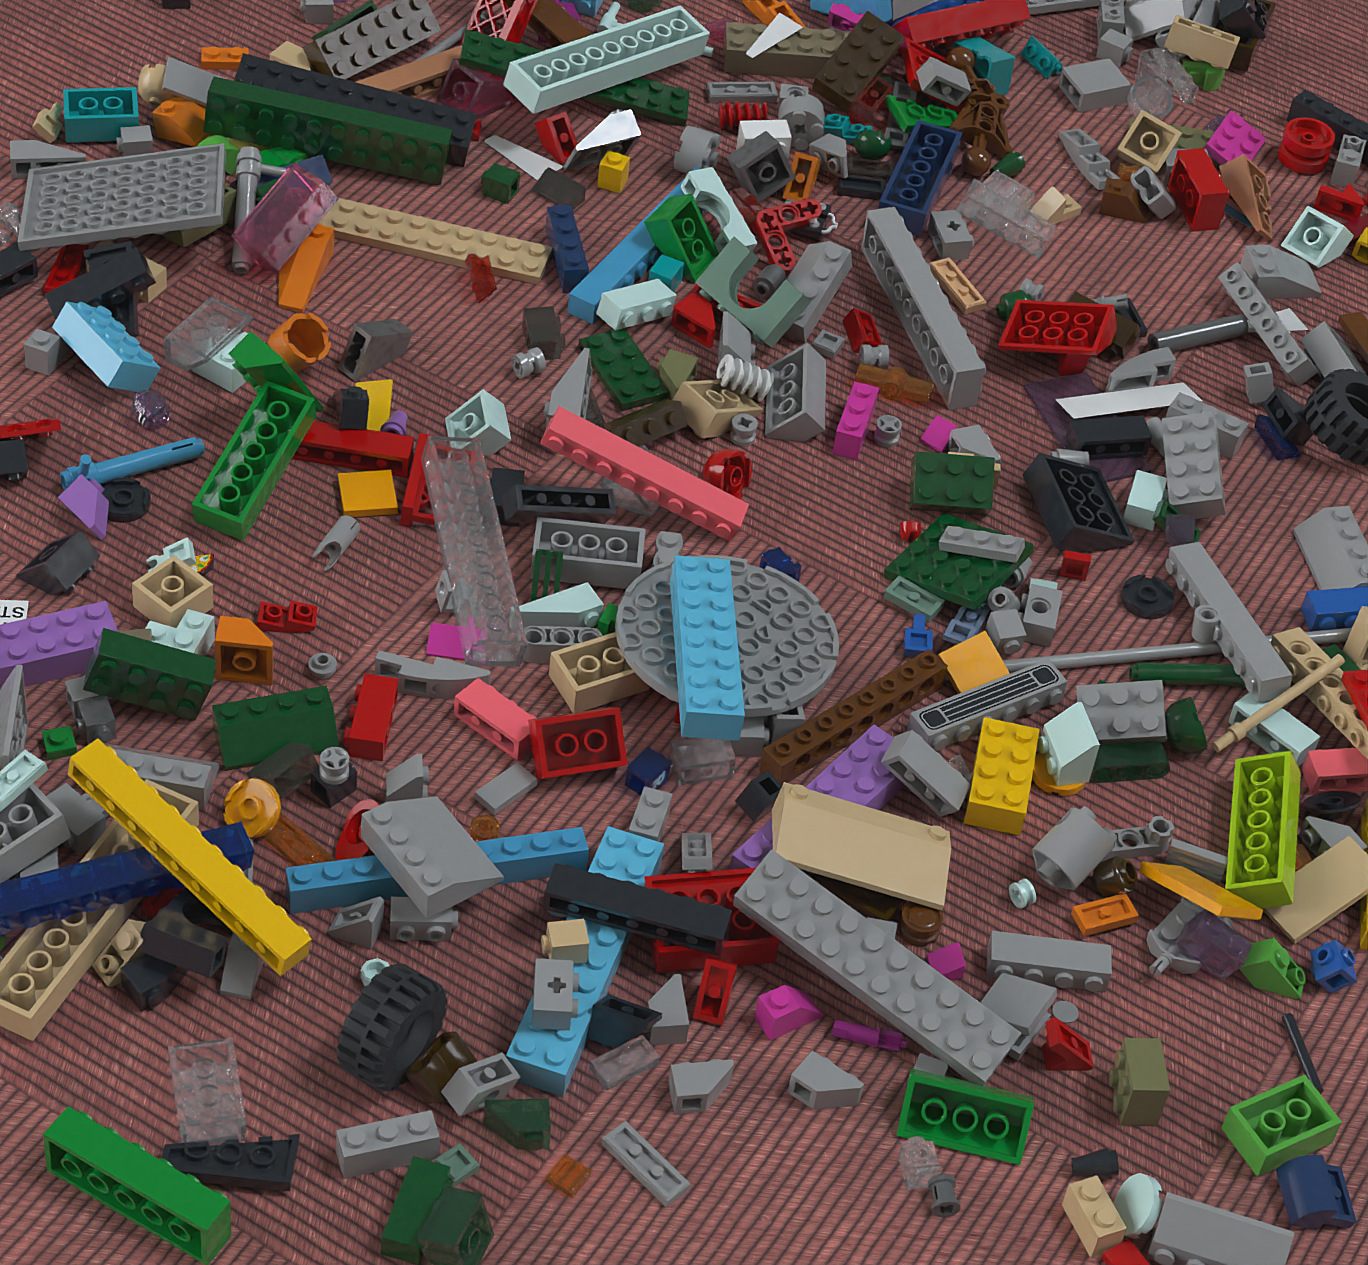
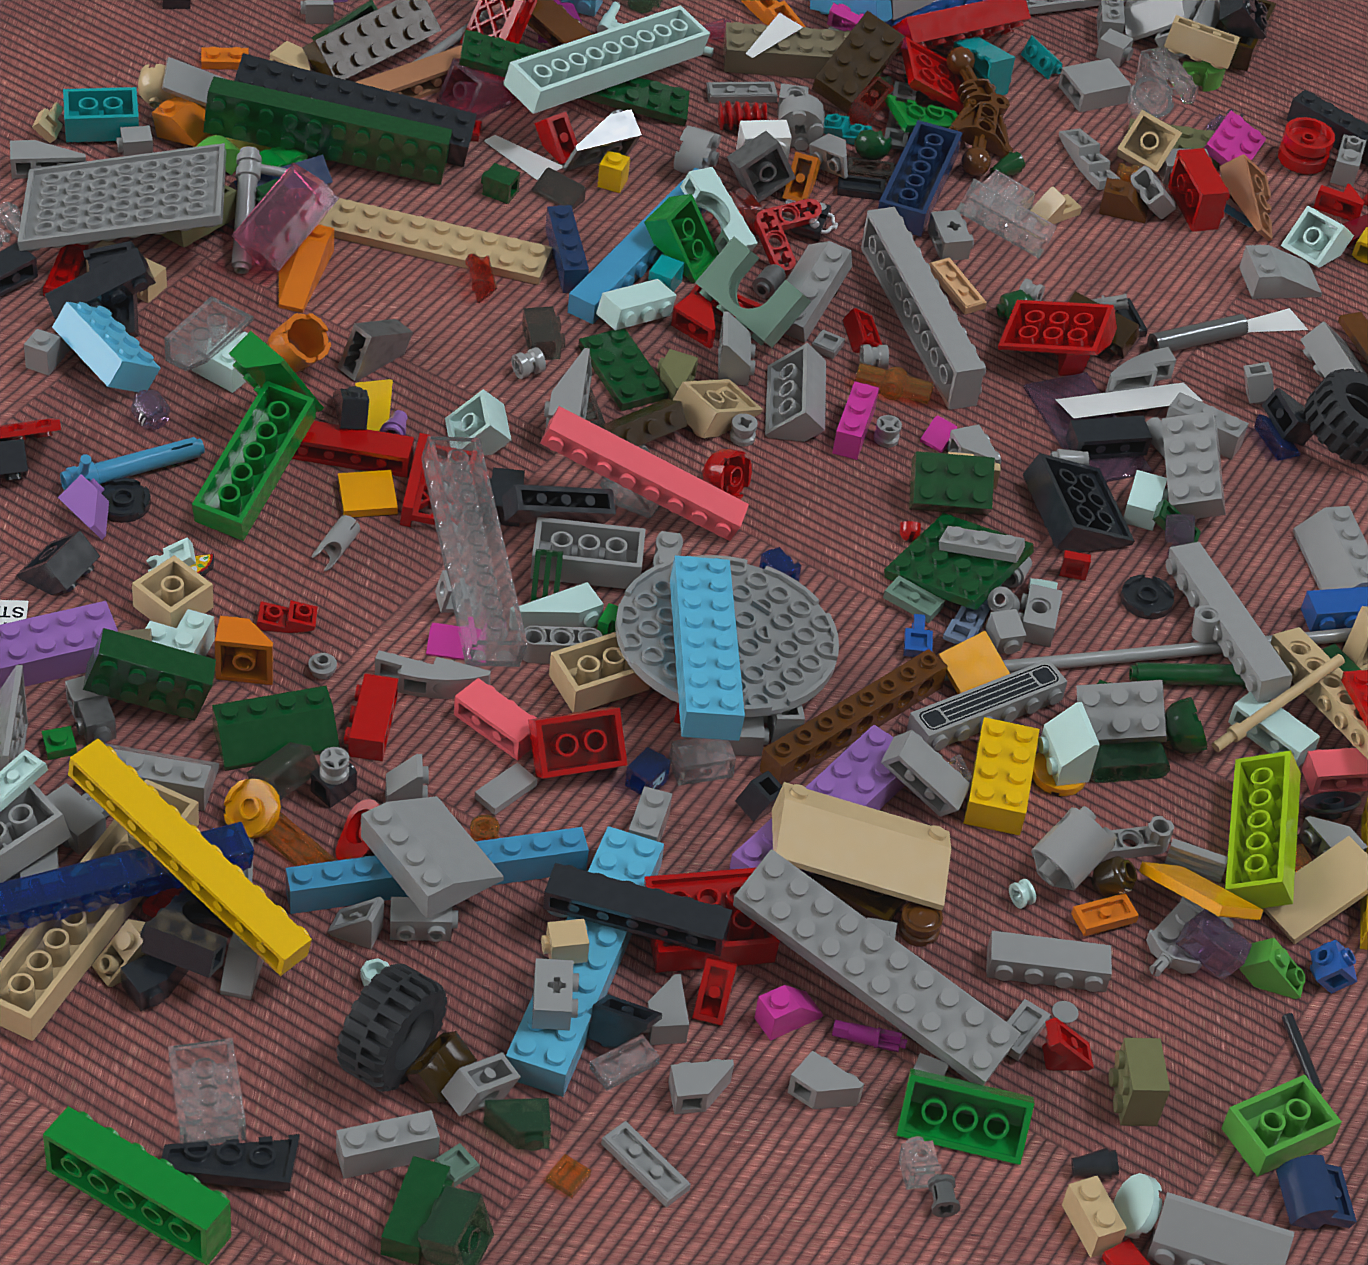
light grey plate [682,832,713,873] -> none
white piece [716,354,774,402] -> none
light grey brick [916,57,971,107] -> none
dark pink slope [926,943,966,980] -> none
light grey tile [980,972,1058,1036] -> none
light grey piece [1218,262,1319,386] -> none

